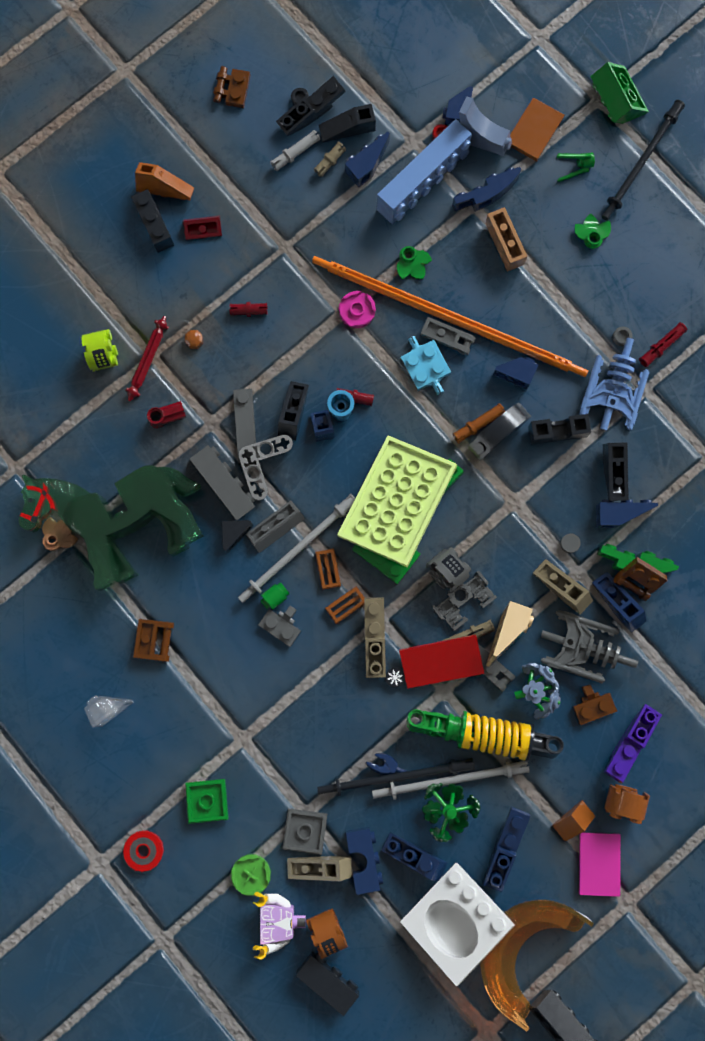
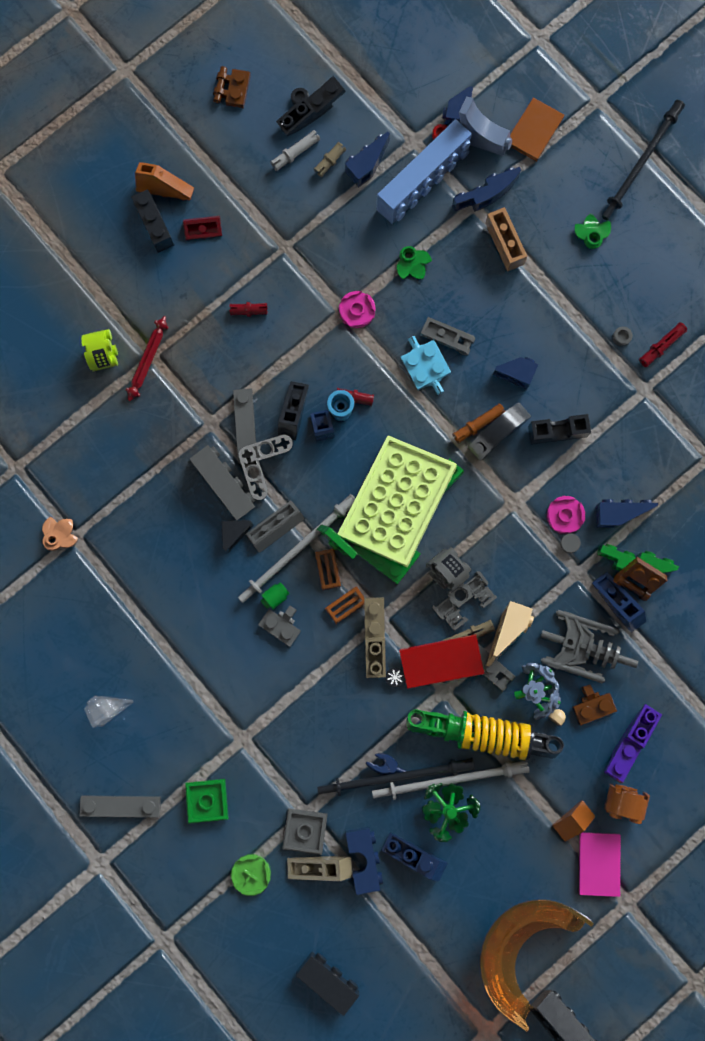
clear green animal [19,465,204,591] -> none
red tile [123,830,164,872] -> none
reddish brown plate [133,619,174,662] -> none
dark red piece [147,401,186,429] -> none
dark orange tile [185,330,203,349] -> none
torso [253,892,306,959] -> none
dark orange brick [306,908,348,959] -> none
orange axle [312,256,589,377] -> none
black slope [319,104,376,142] -> none
white piece [400,863,515,986] -> none
dark blue slope [483,807,531,892] -> none
dark tan slope [533,559,593,614] -> none
green plant [556,152,595,182] -> none
medium blue bar [579,338,649,431] -> none
green slope [590,62,649,124] -> none
black slope [603,442,629,501] -> none
none -> dark grey plate [80,795,161,817]
none -> green plate [316,524,357,559]
none -> dark pink tile [546,496,585,534]
none -> tan hinge [548,709,566,727]

